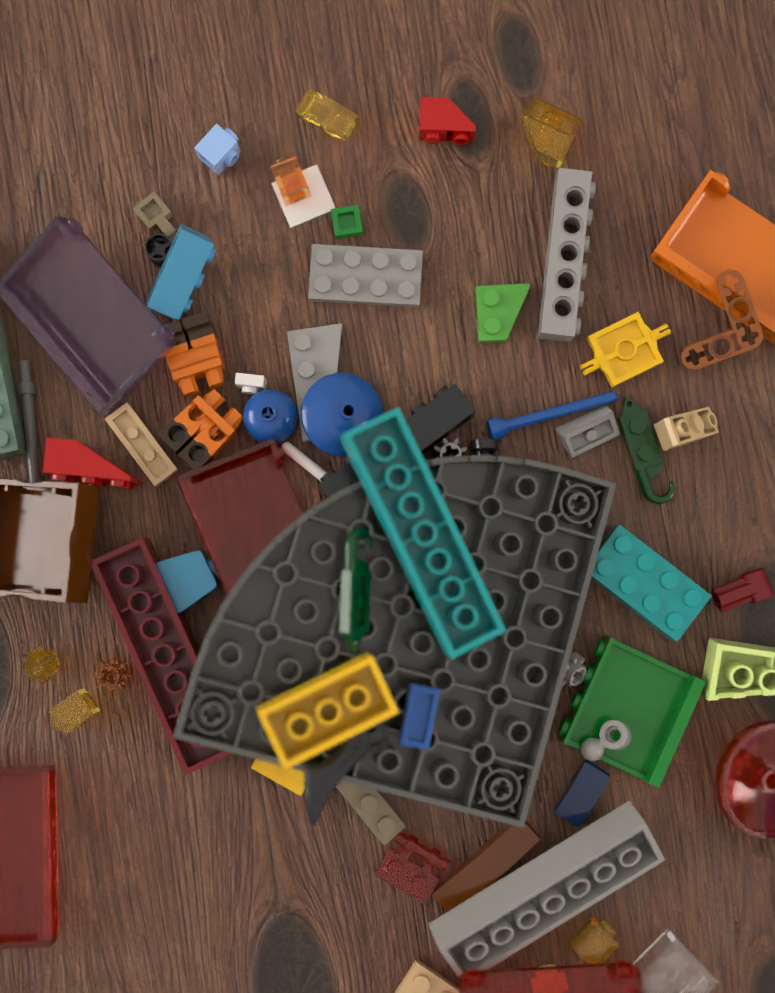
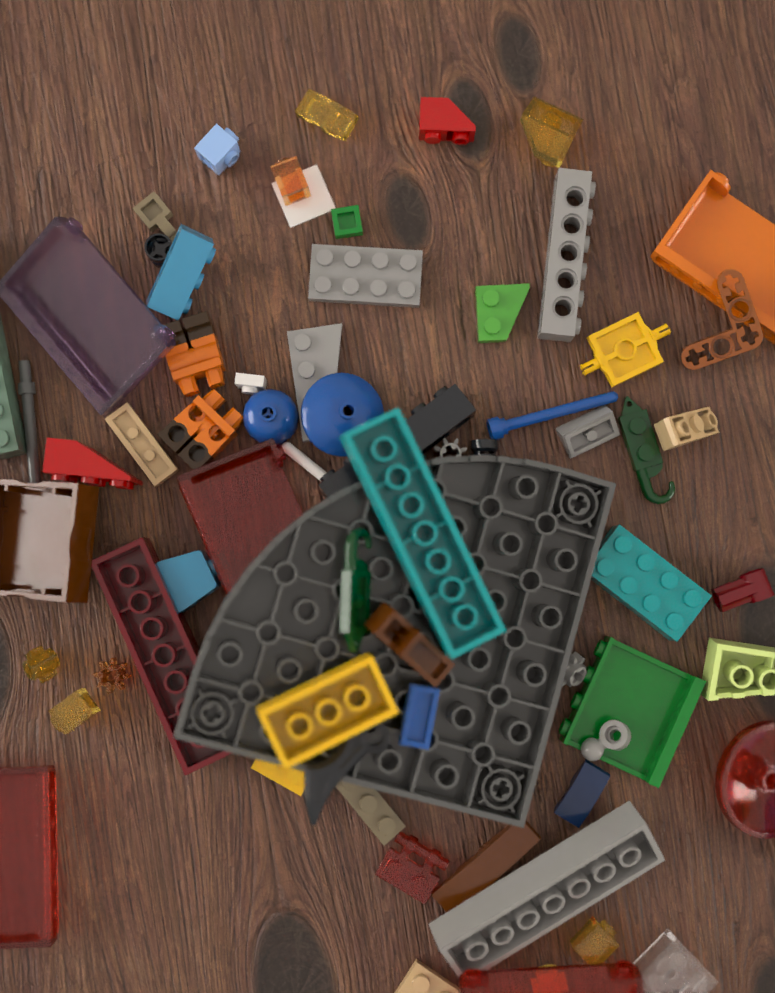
none -> reddish brown slope [364,601,455,688]

